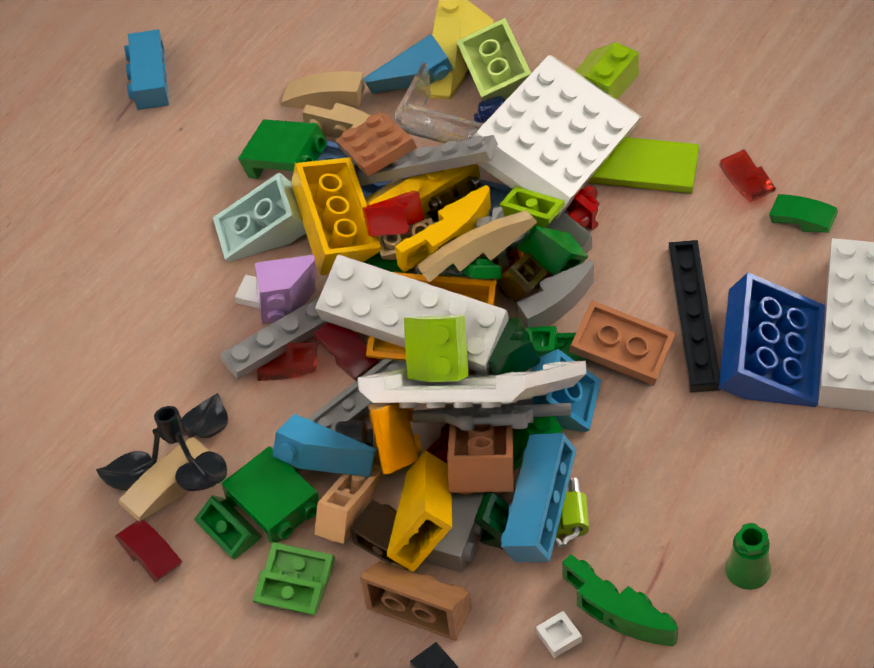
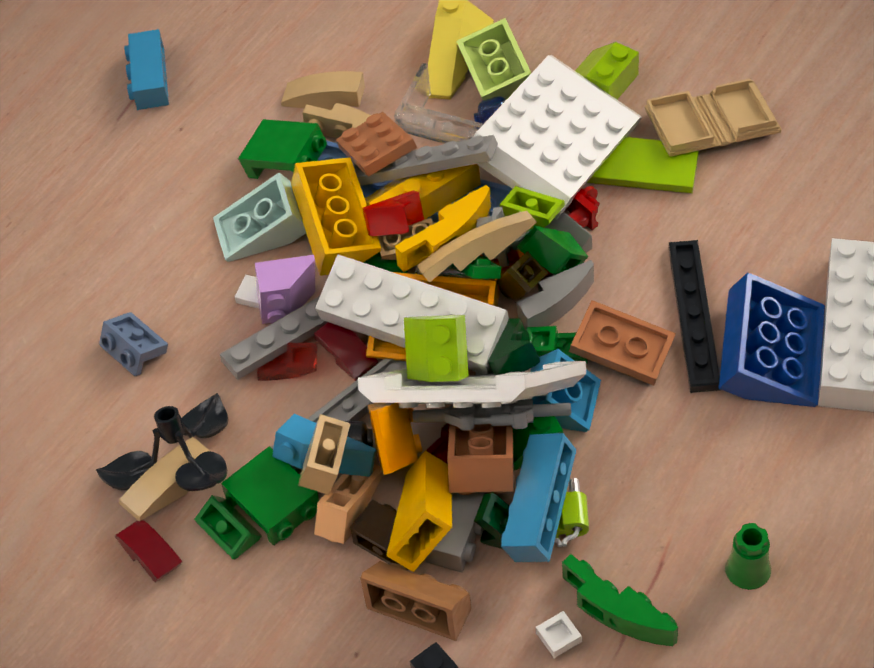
bright green slope [253,542,336,616] -> none
dark azure slope [363,34,453,94] -> none
dark brown hinge [427,176,481,221] -> none
clear red slope [719,149,776,203] -> none
green slope [769,194,838,233] -> none
none -> sand blue bracket [99,312,168,376]
none -> tan slope [298,414,350,495]
none -> tan piece [645,79,782,157]

